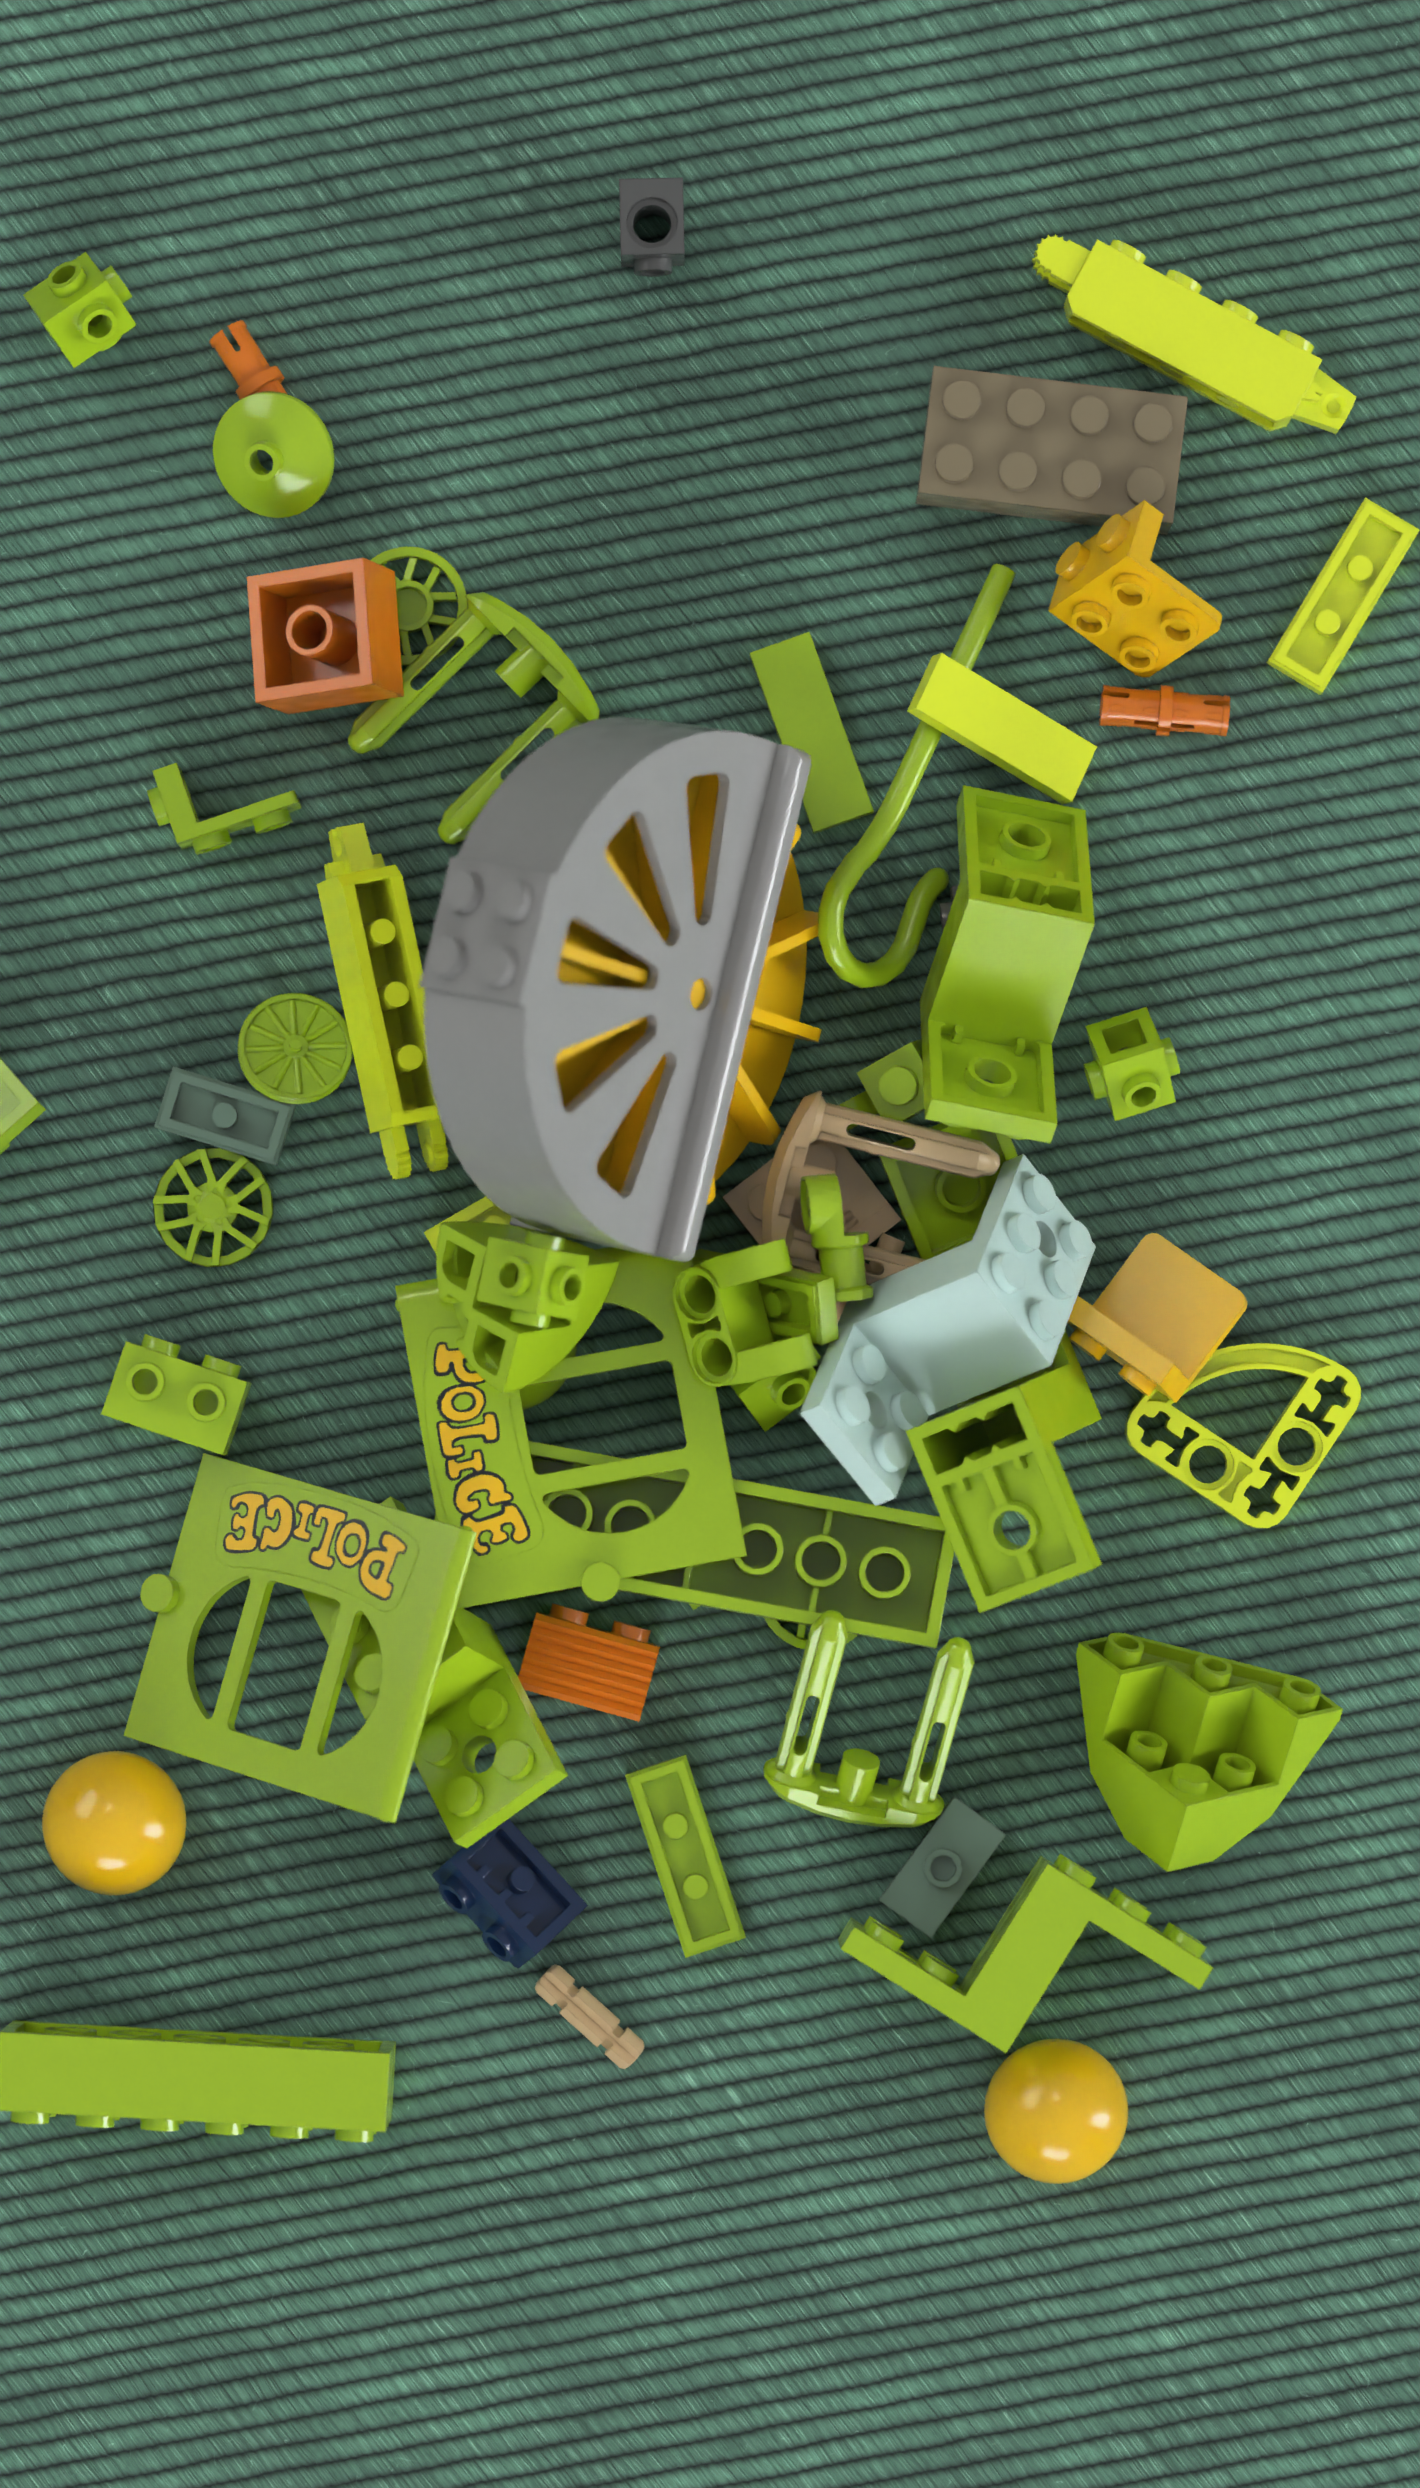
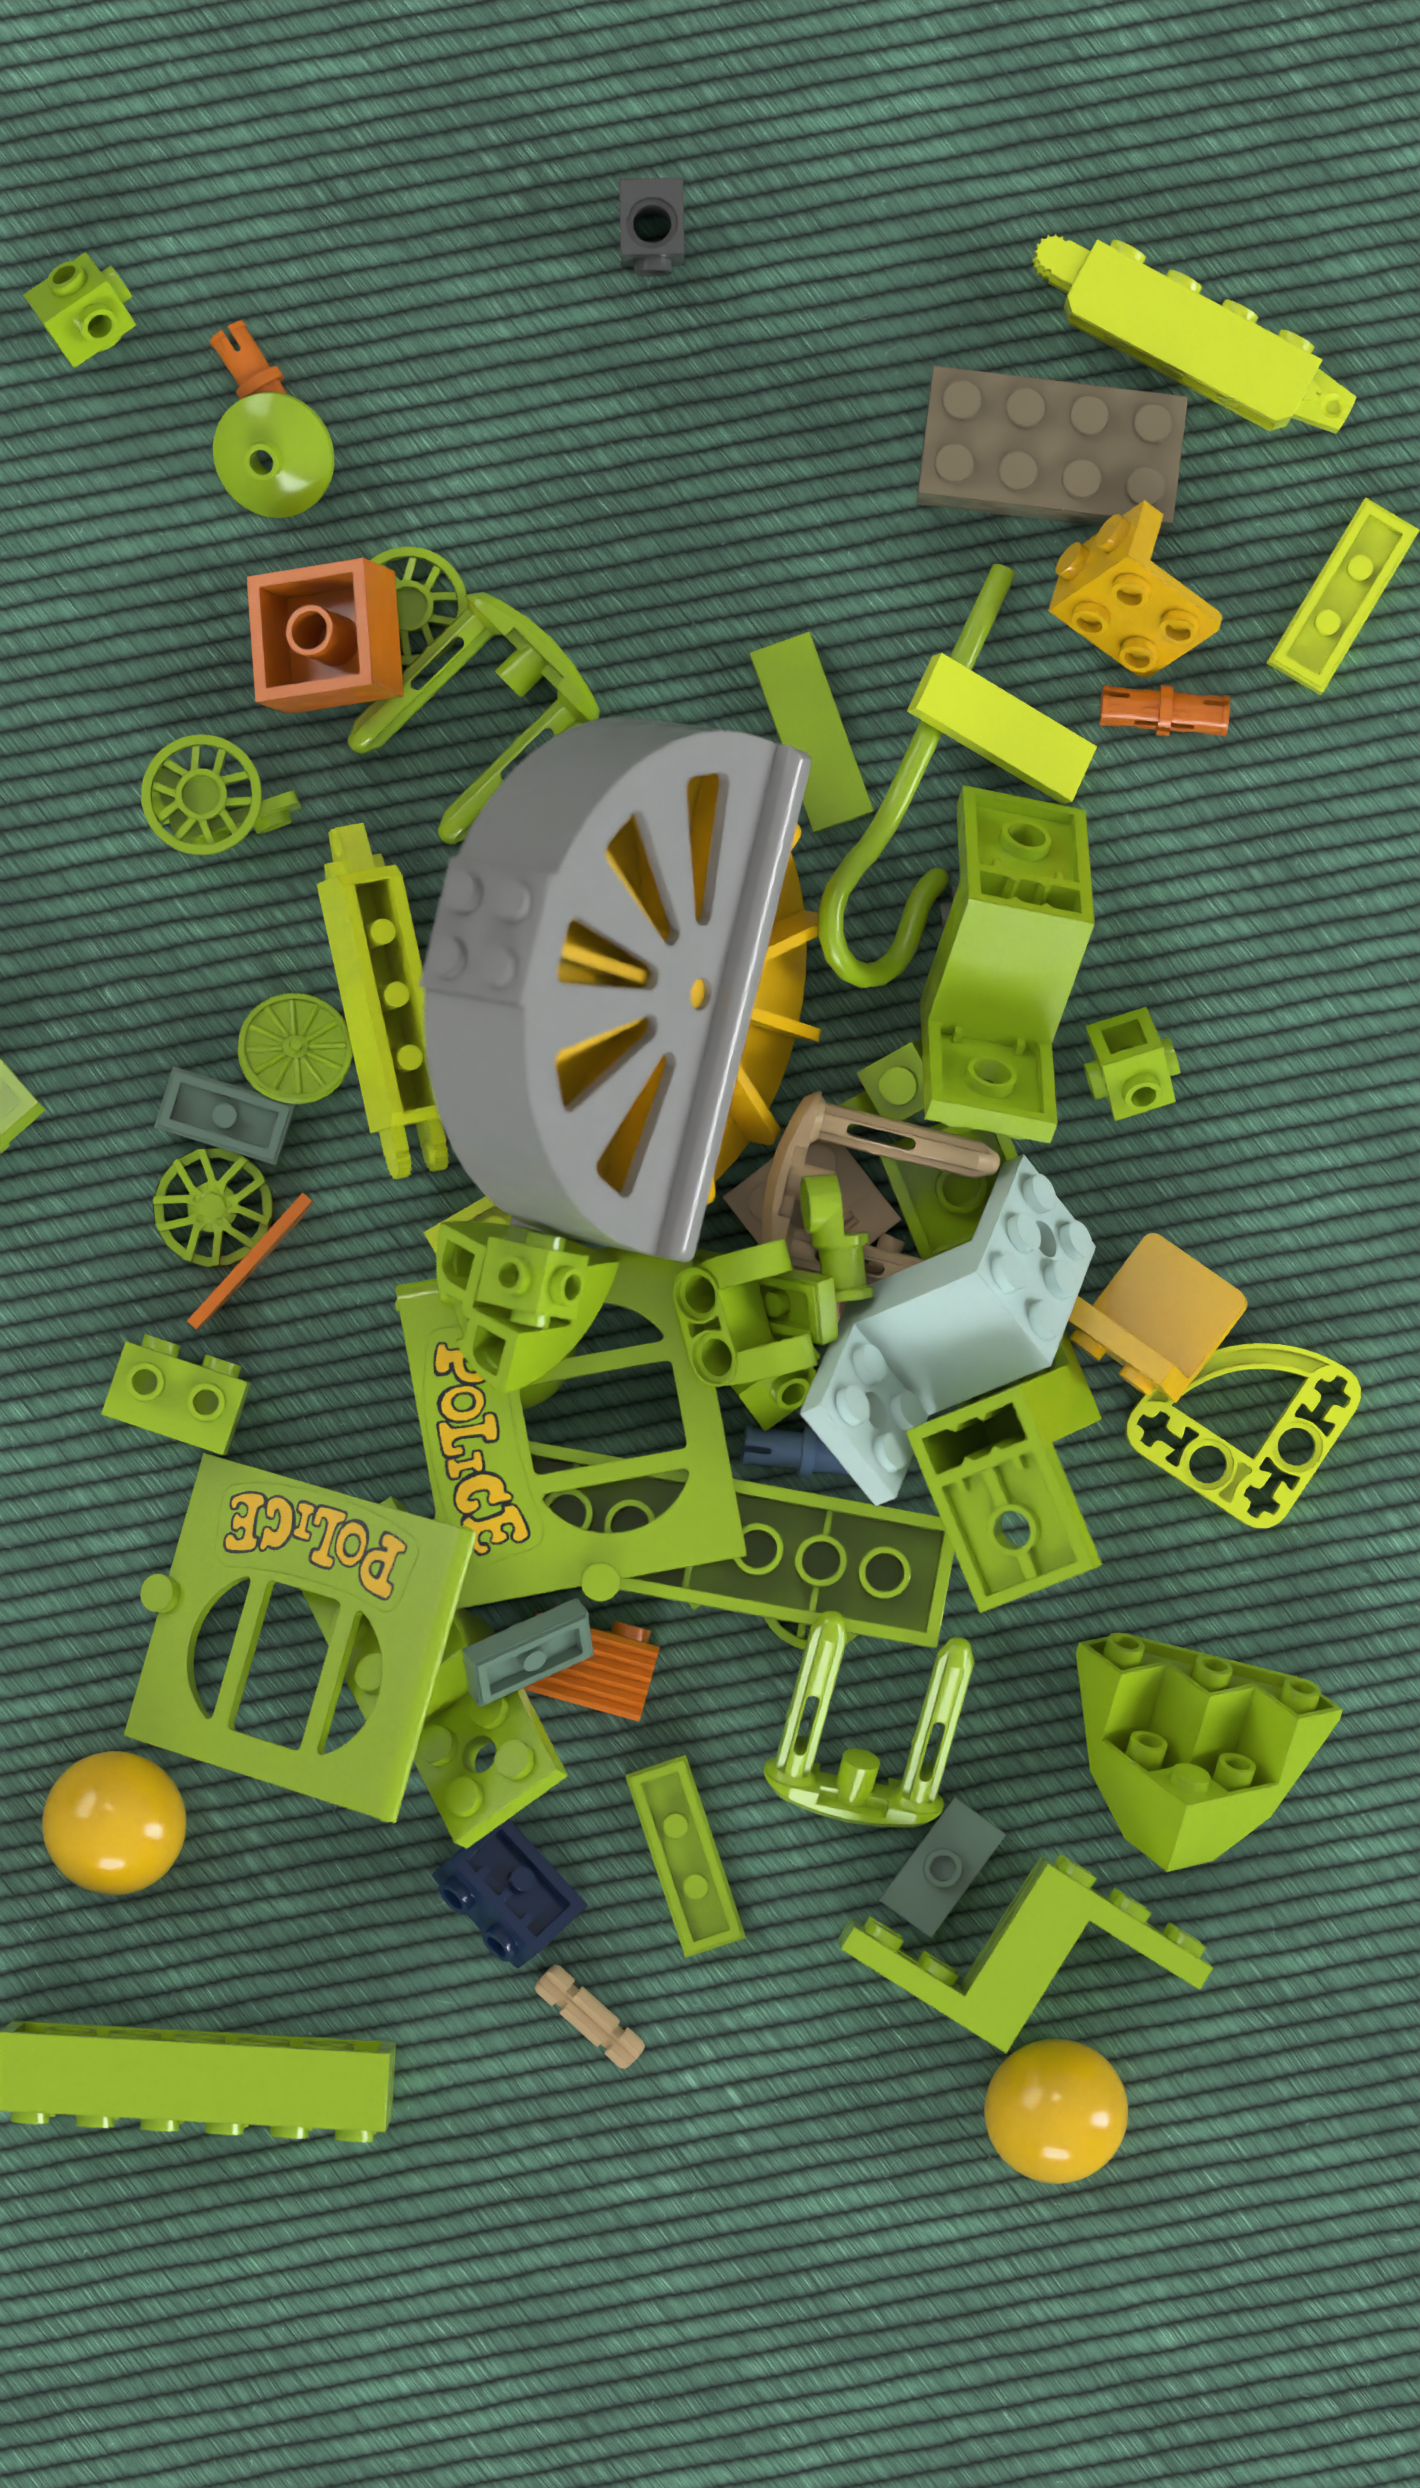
none -> lime wheel [141,735,263,855]
none -> orange piece [187,1193,314,1330]
none -> sand green plate [462,1598,594,1707]
none -> medium blue pin [741,1424,851,1478]

